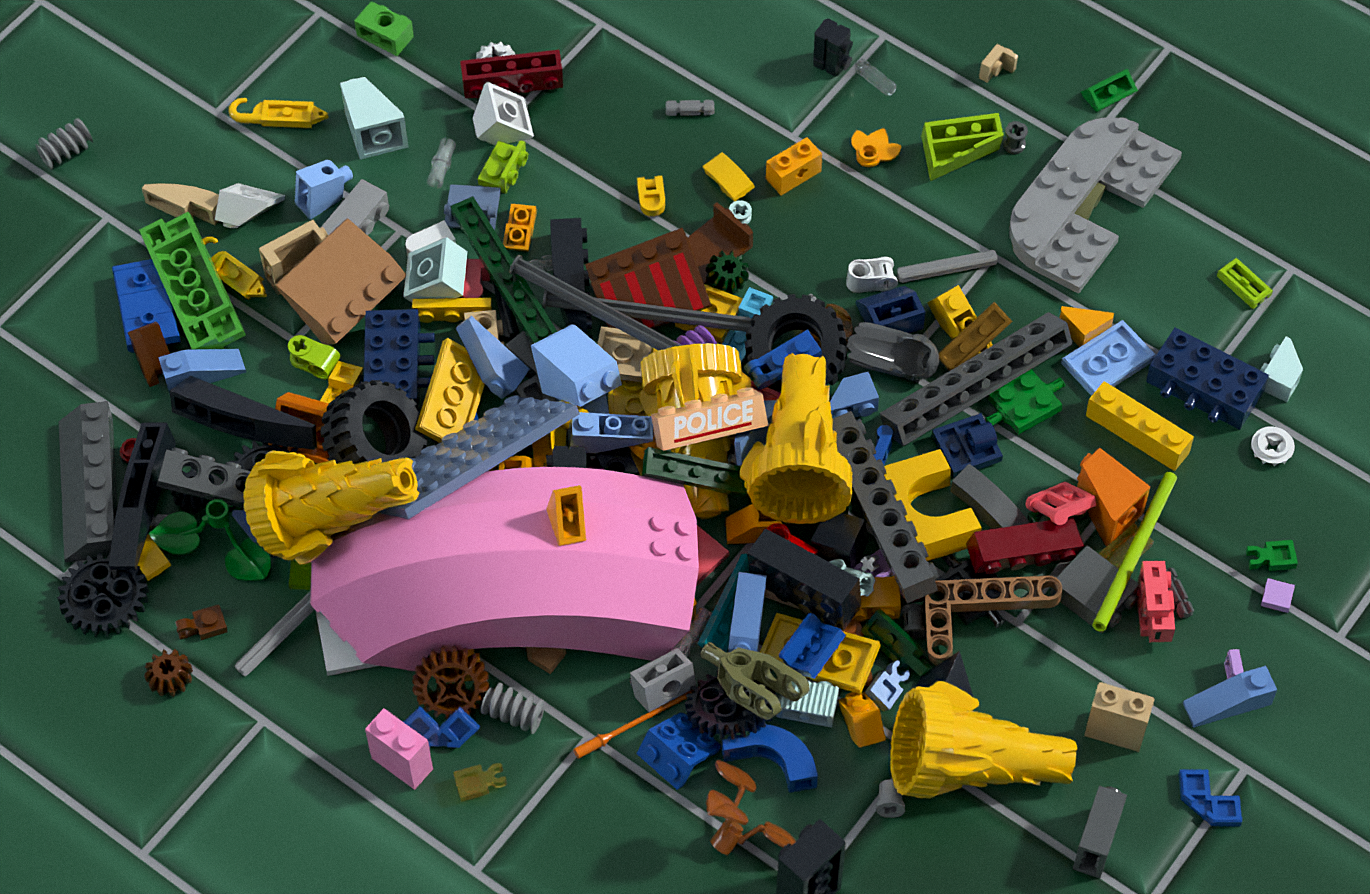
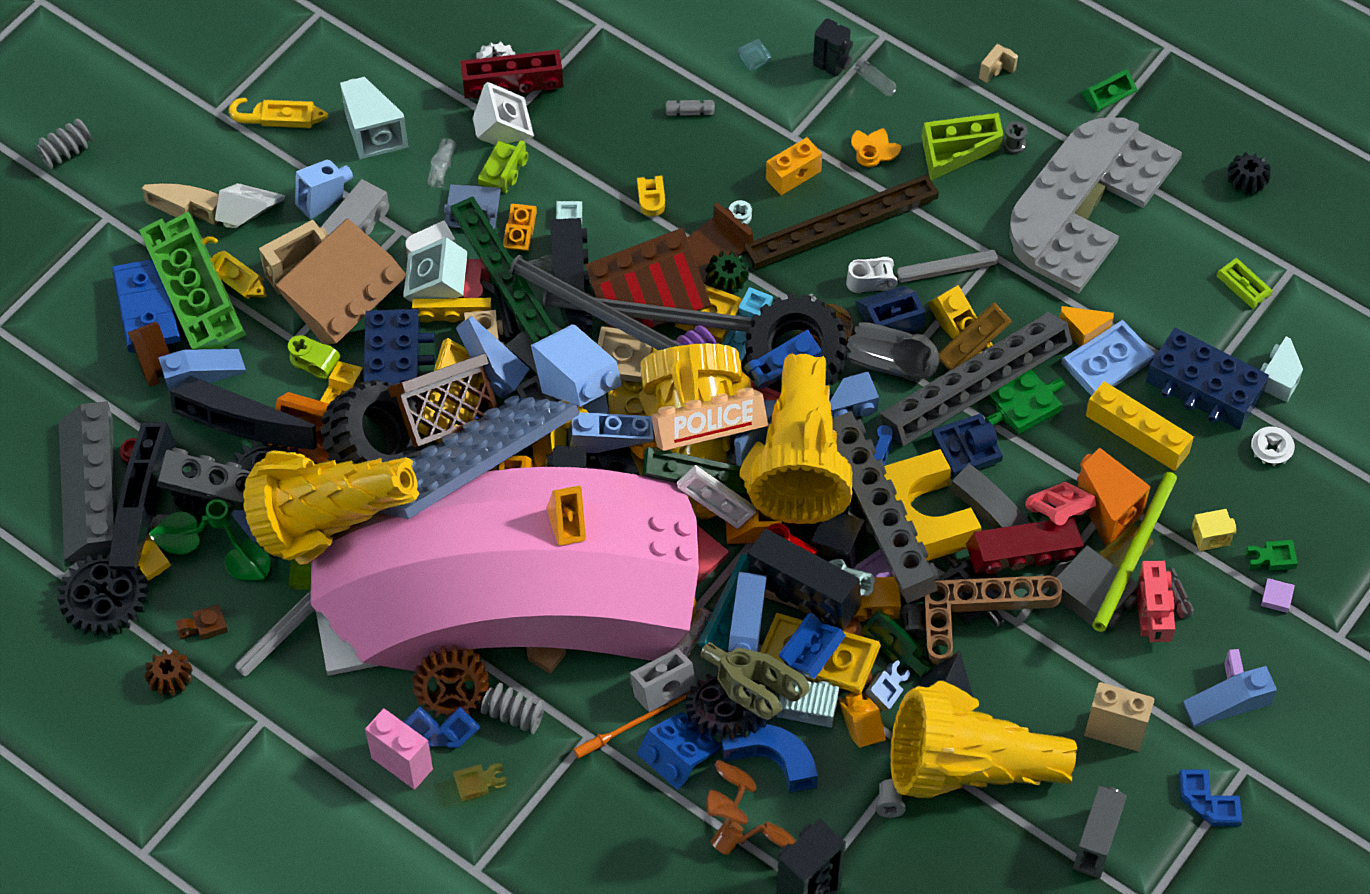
bright green brick [354,1,414,56] -> none
yellow slope [702,152,755,201] -> none
light grey axle [860,555,880,572] -> none
none -> fence [387,353,498,447]
none -> light aqua tile [556,201,582,226]
none -> white tile [677,465,756,529]
none -> clear light blue tile [737,39,771,70]
none -> dark brown plate [744,174,939,269]
none -> light yellow brick [1191,509,1236,551]
none -> black gear [1227,151,1271,195]

